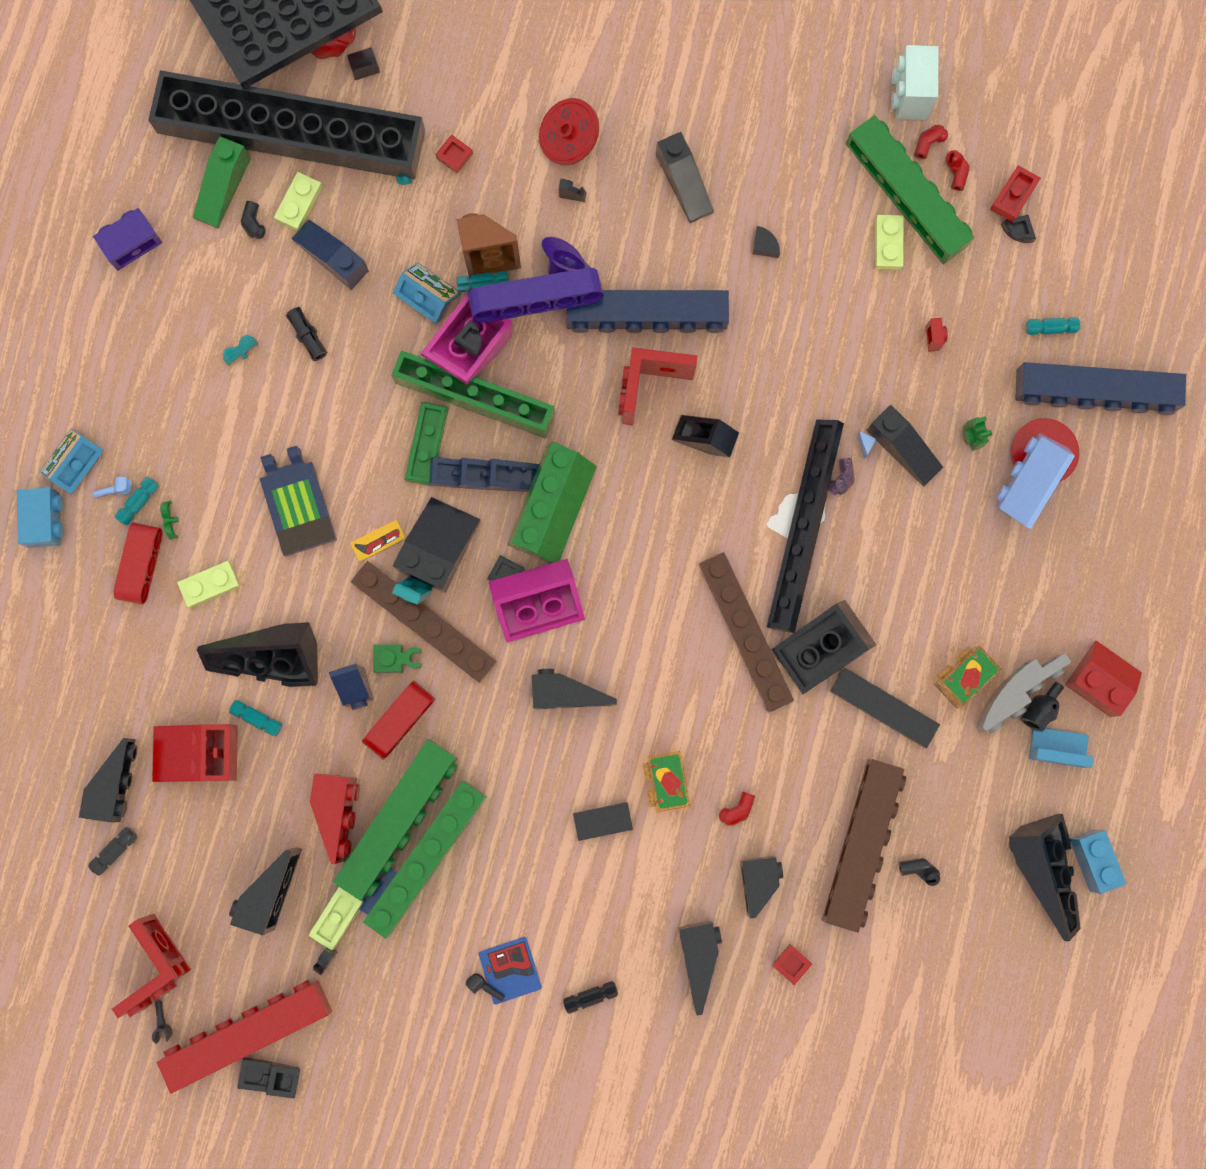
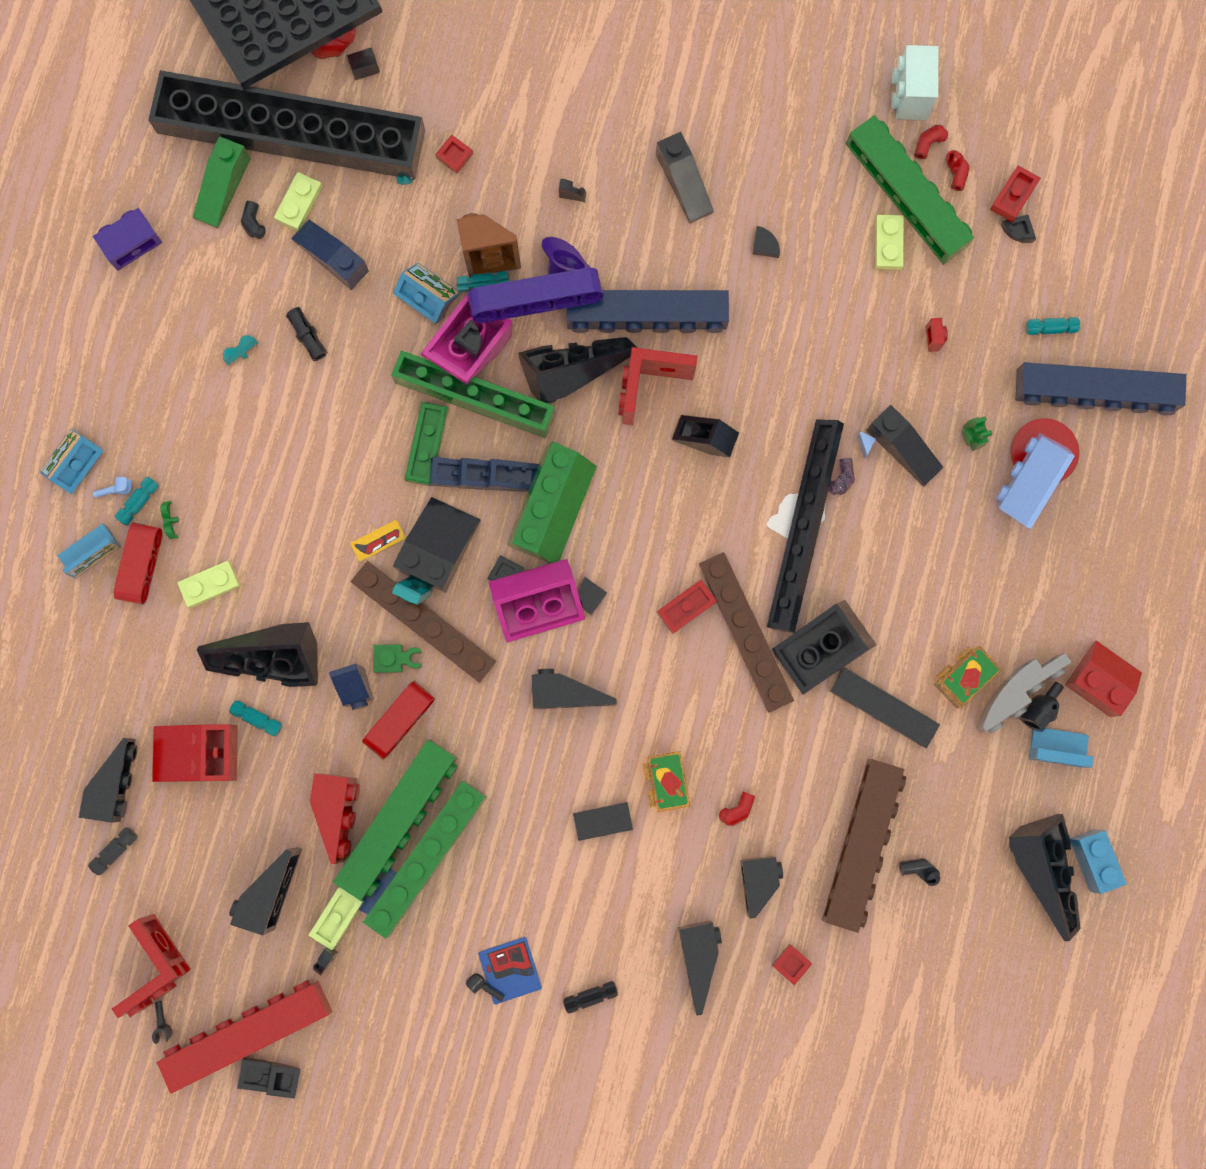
dark azure brick [17,487,64,548] -> none
tile [259,446,337,557] -> none
red shield [539,98,599,165] -> none
none -> dark azure panel [57,523,121,578]
none -> black wedge [518,337,638,403]
none -> black tile [580,577,607,615]
none -> red plate [656,580,717,634]

